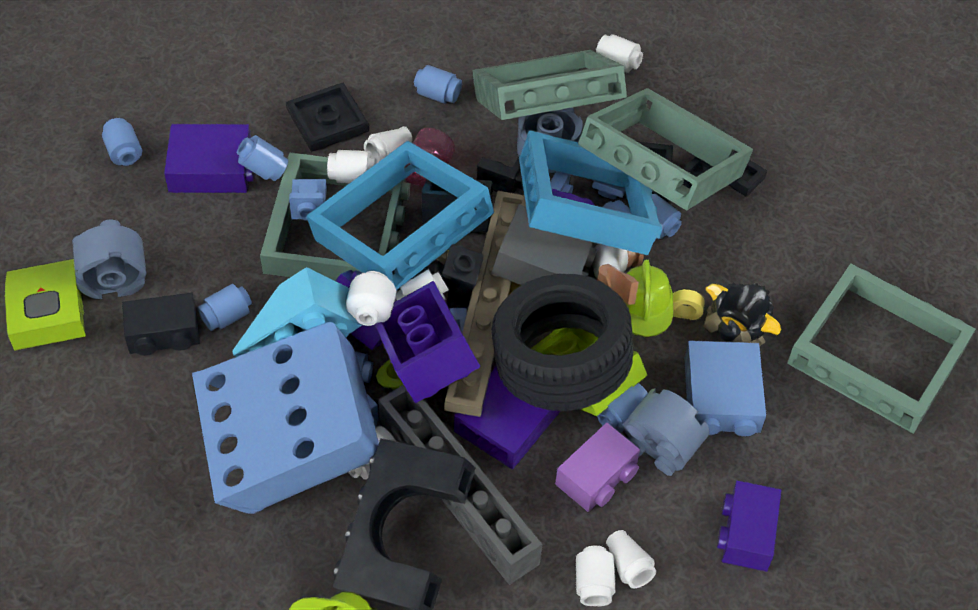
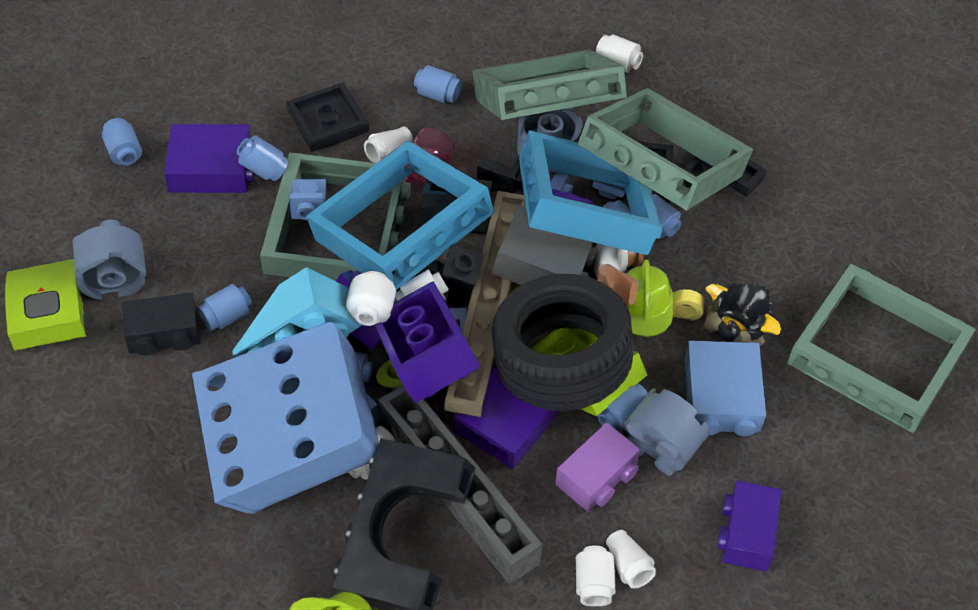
white brick [327,150,377,183] -> none

